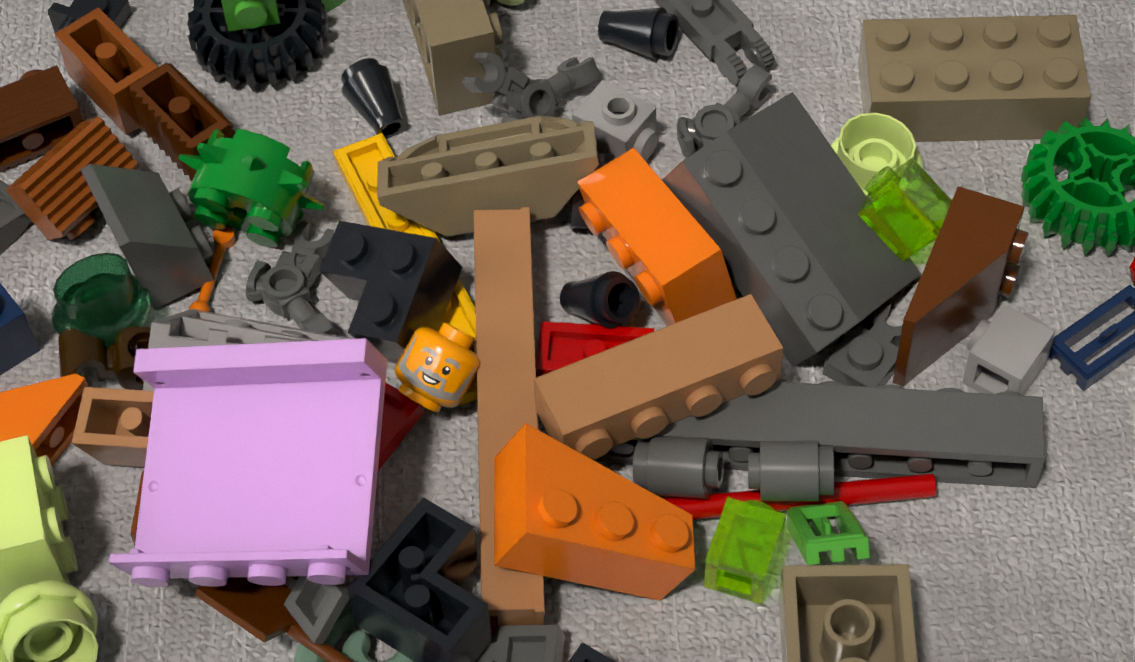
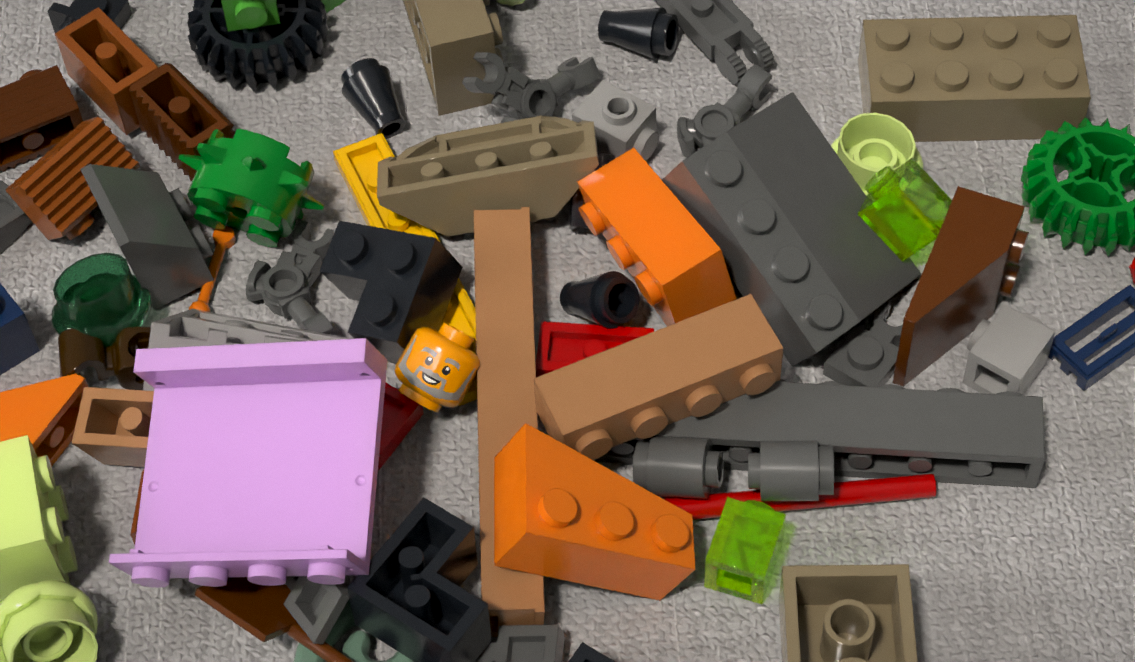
bright green tile [786,501,870,565] -> none

